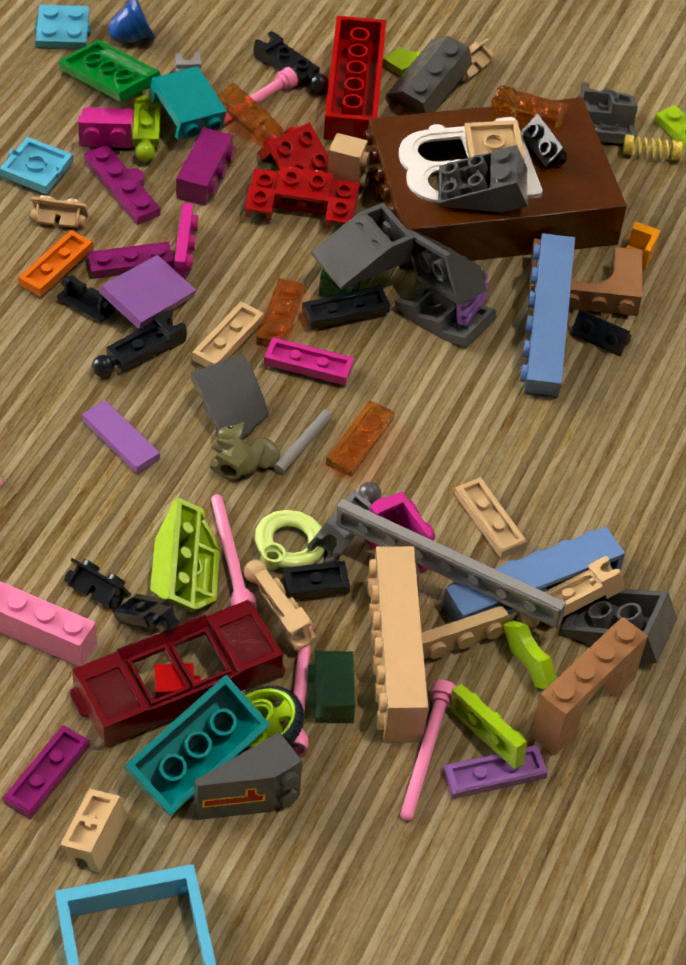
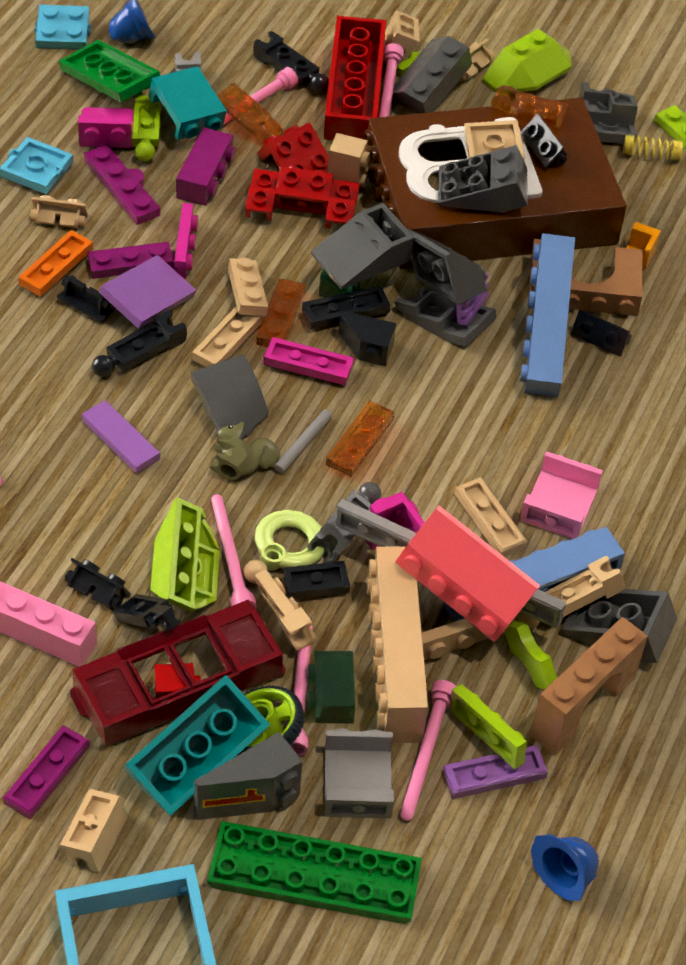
none -> green plate [207,821,422,924]
none -> tan plate [228,258,268,316]
none -> light grey panel [325,728,394,819]
none -> black slope [339,311,396,366]
none -> bright pink piece [379,43,404,117]
none -> tan hinge [385,10,419,60]
none -> coral slope [395,505,540,642]
none -> lime wedge [482,29,572,95]
none -> bright pink panel [520,451,603,539]
none -> blue piece [531,834,599,901]

